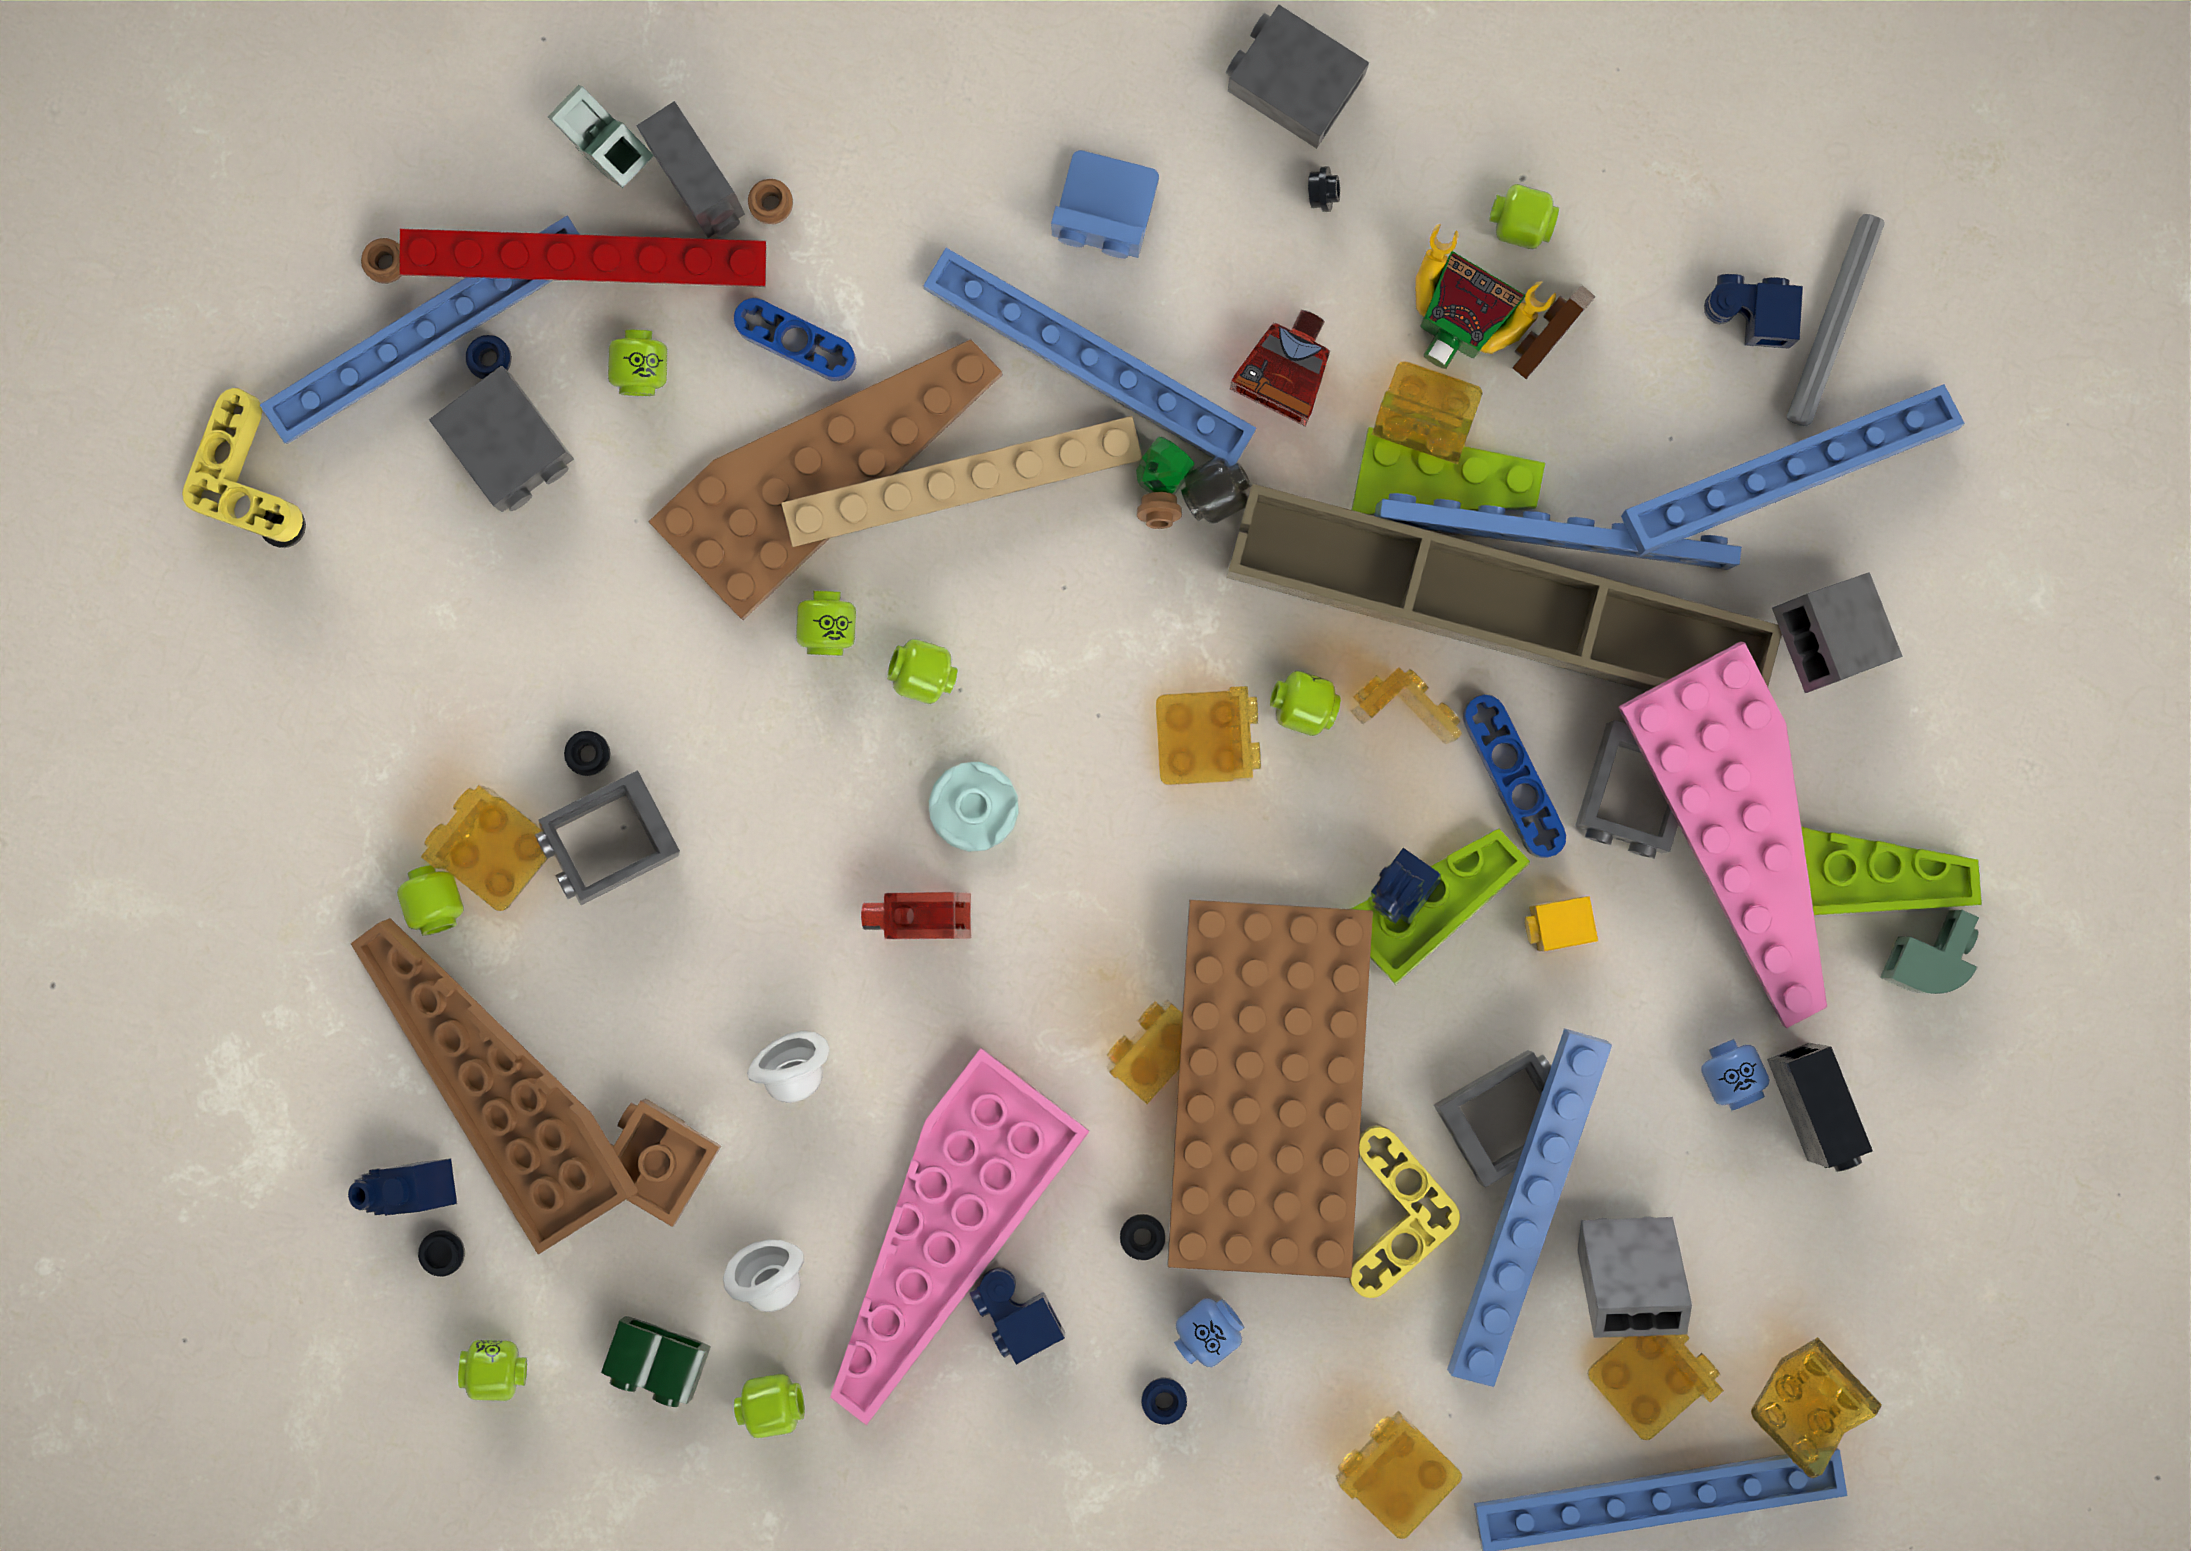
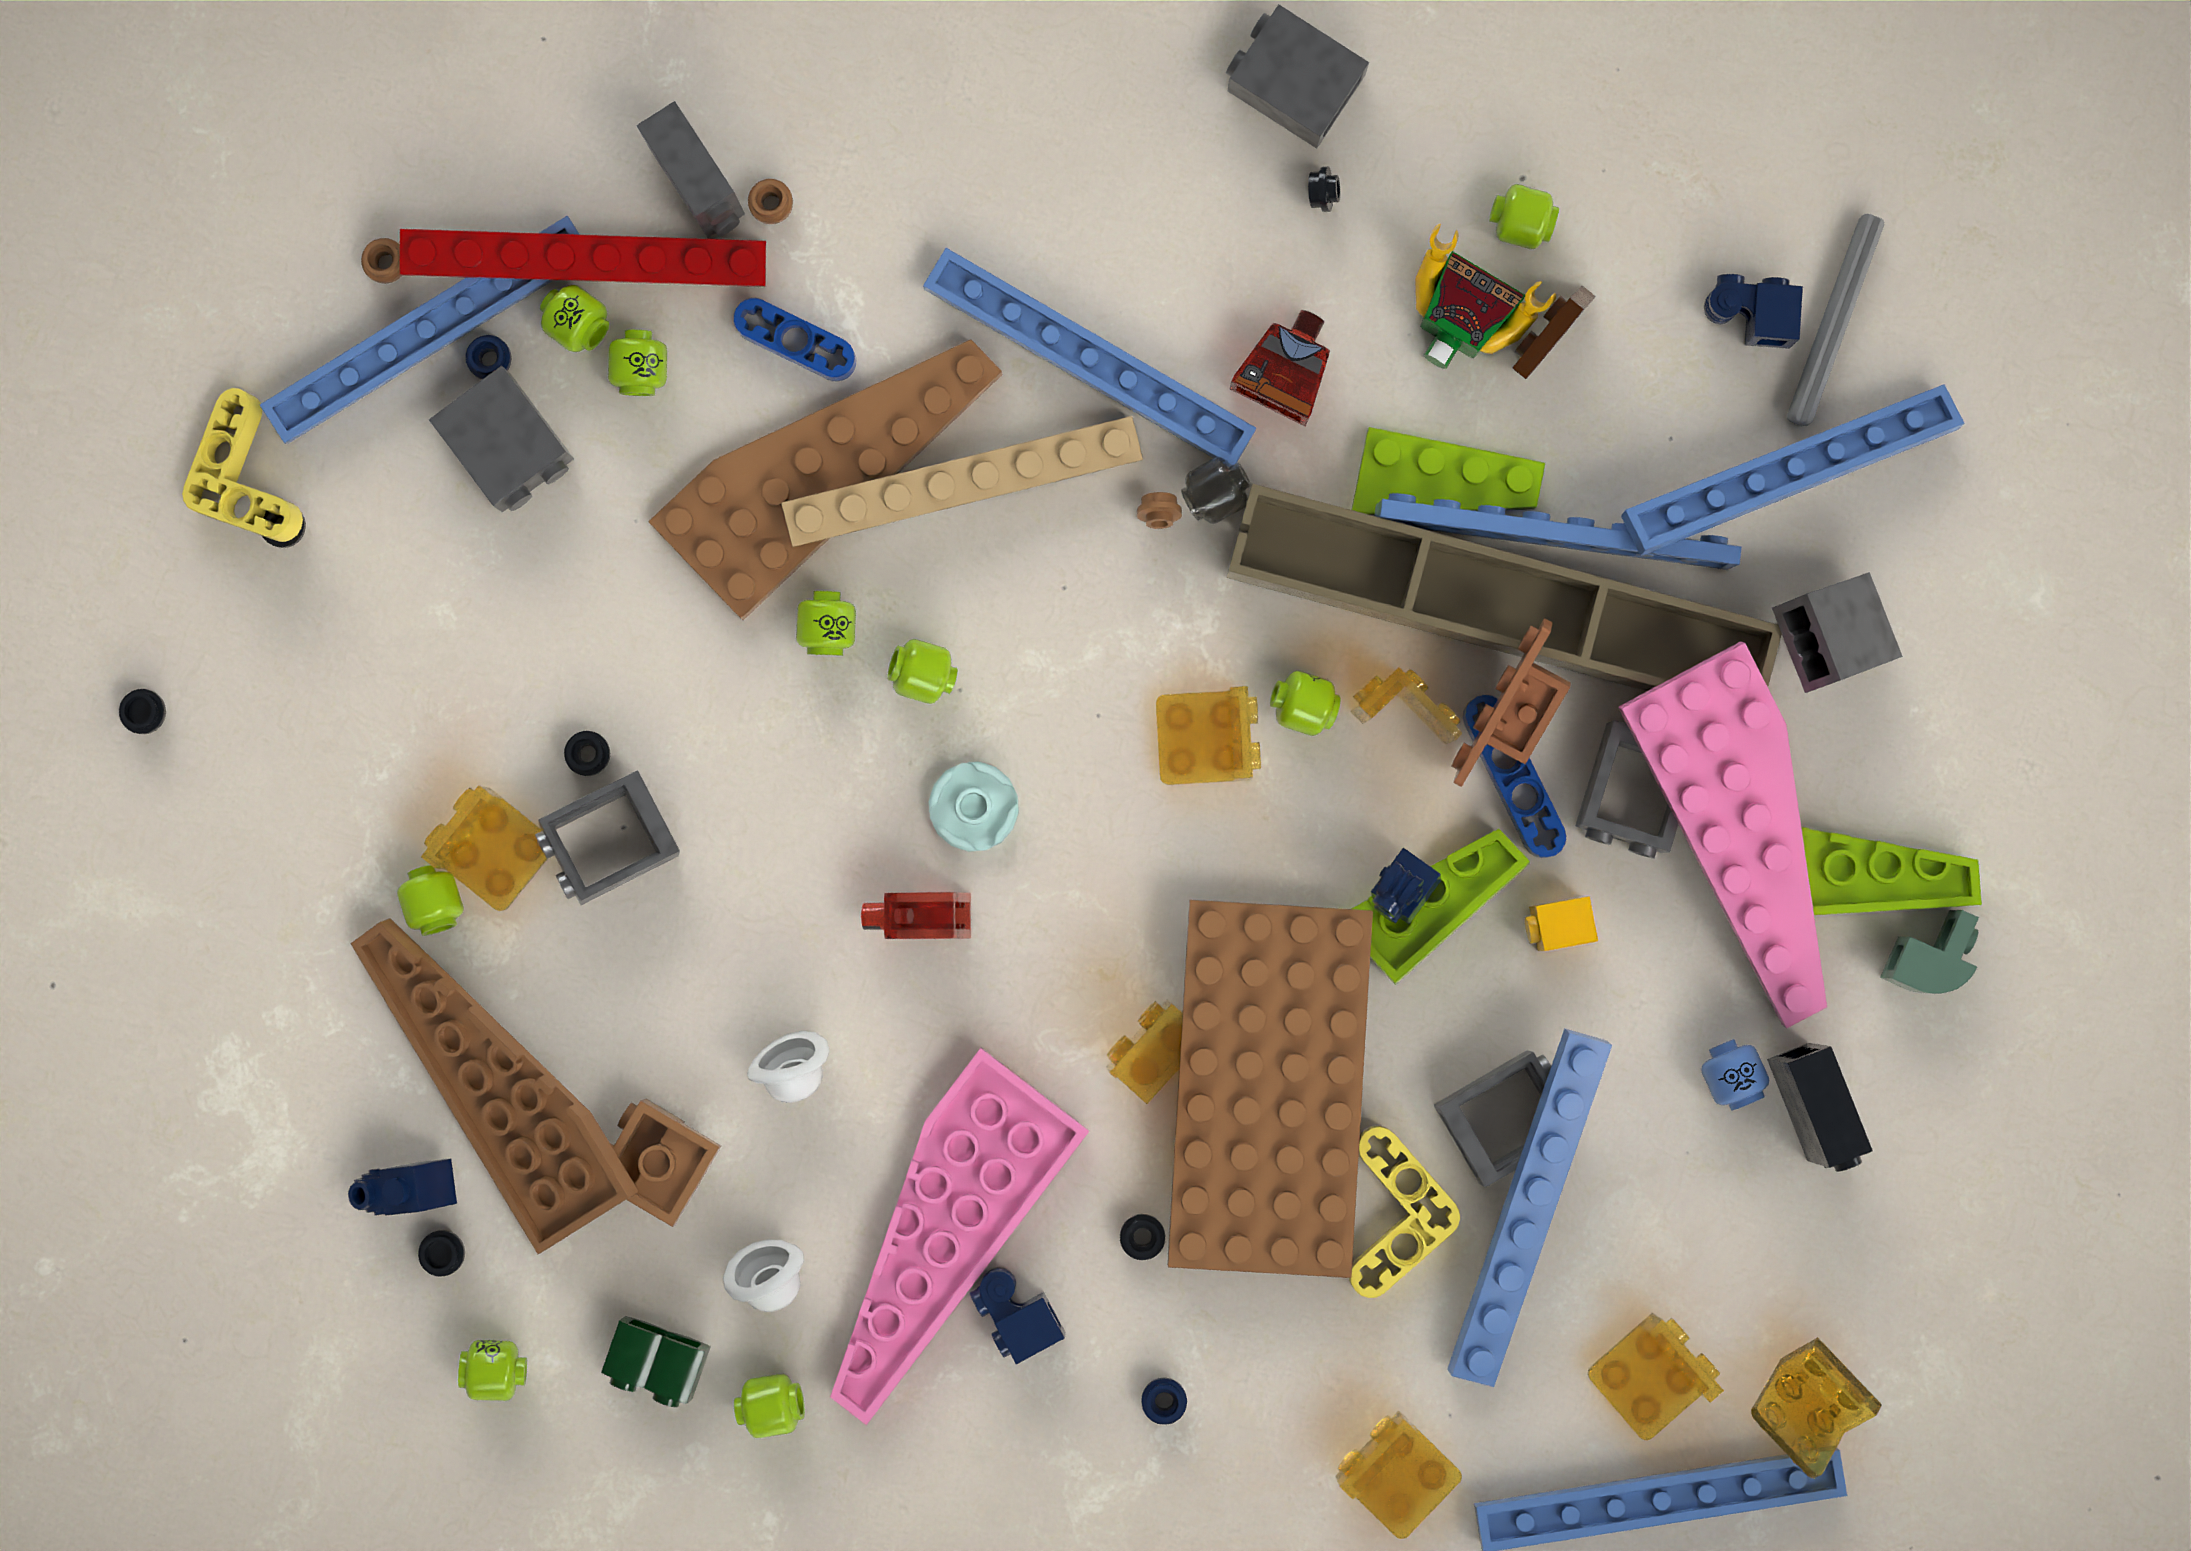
sand green brick [548,85,654,188] -> none
medium blue bracket [1051,150,1159,259] -> none
green rock [1136,437,1195,495] -> none
medium blue head [1174,1298,1245,1367] -> none
clear yellow bracket [1372,361,1483,464] -> none
flat silver brick [1577,1217,1692,1338] -> none
none -> black plate [119,689,166,734]
none -> lime head [540,285,609,352]
none -> nougat bracket [1451,618,1571,787]

